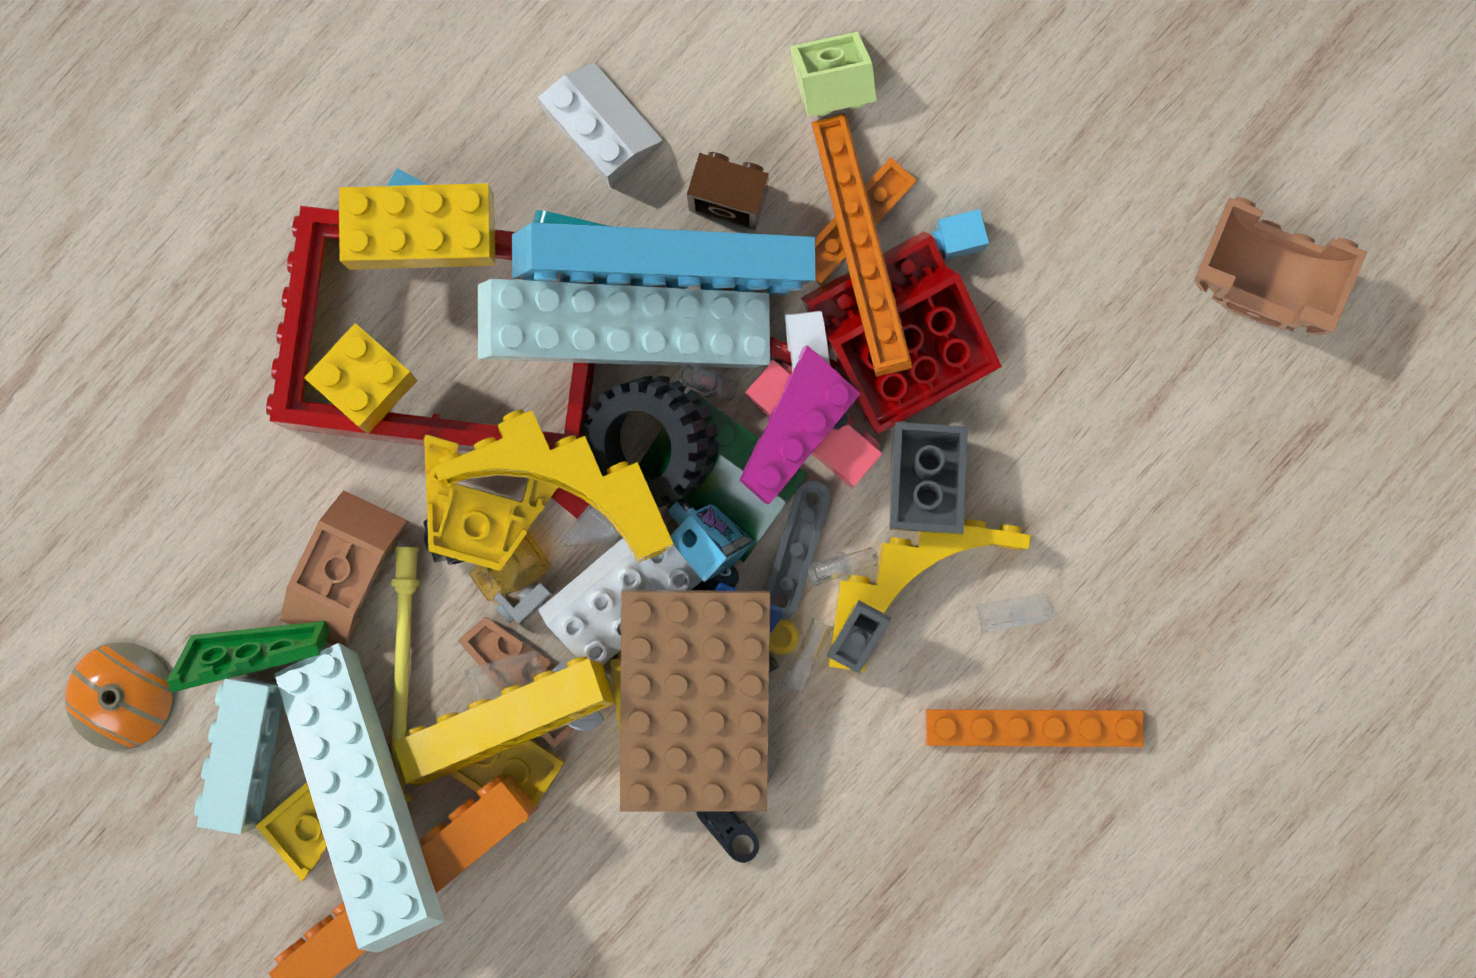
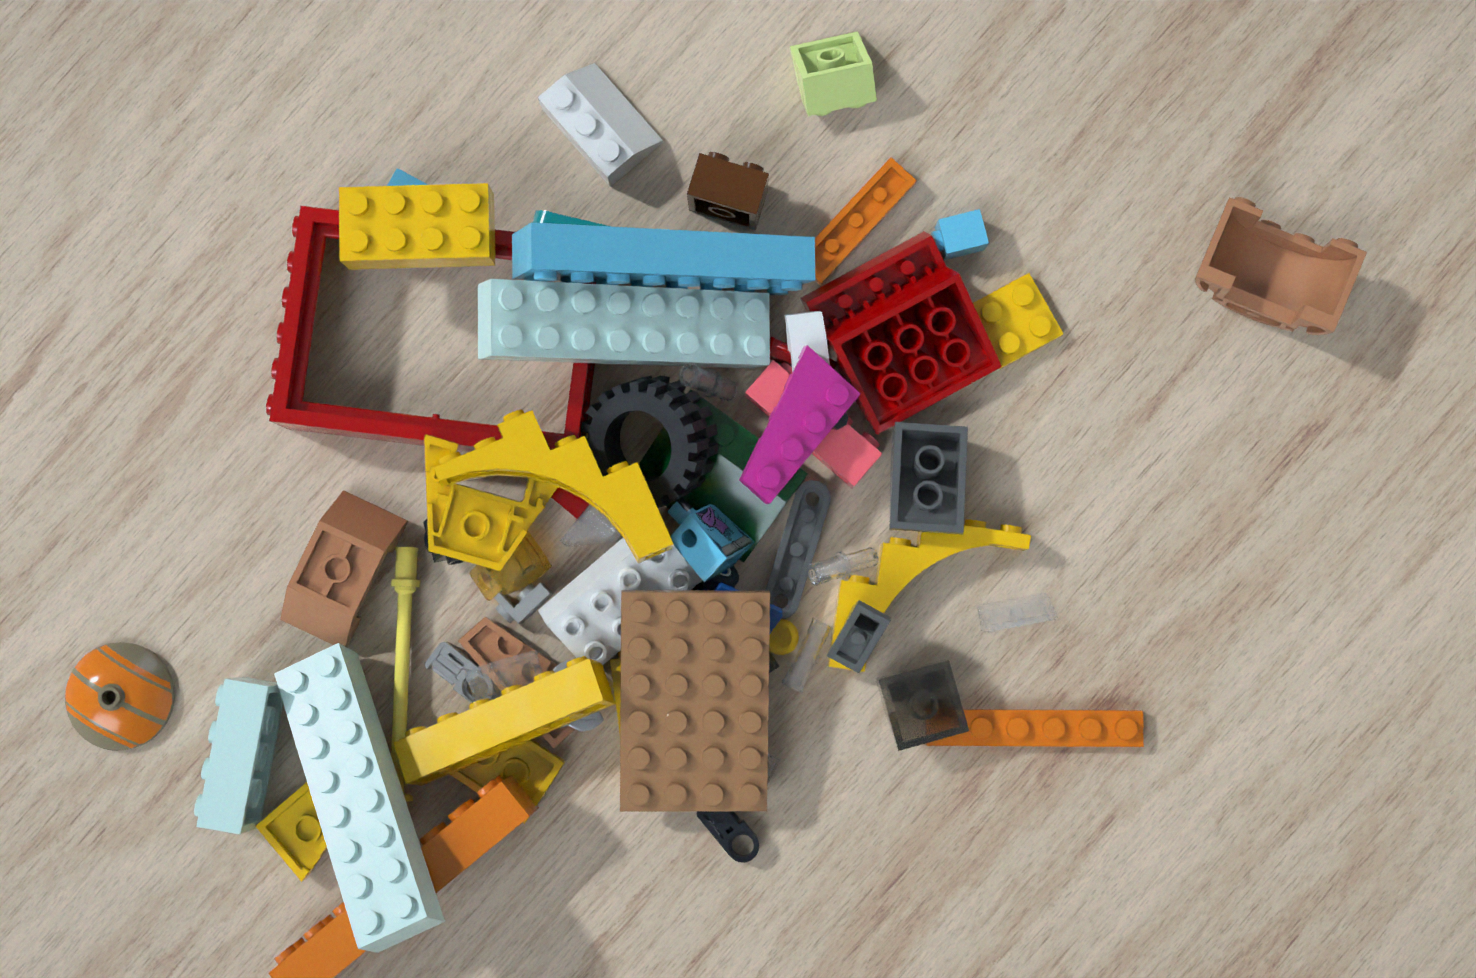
green wing [166,621,329,693] -> none
yellow brick [304,323,418,434] -> none
orange tile [811,113,912,377] -> none
none -> light grey piece [425,642,495,703]
none -> clear smoke slope [875,659,969,751]
none -> yellow plate [973,273,1063,369]

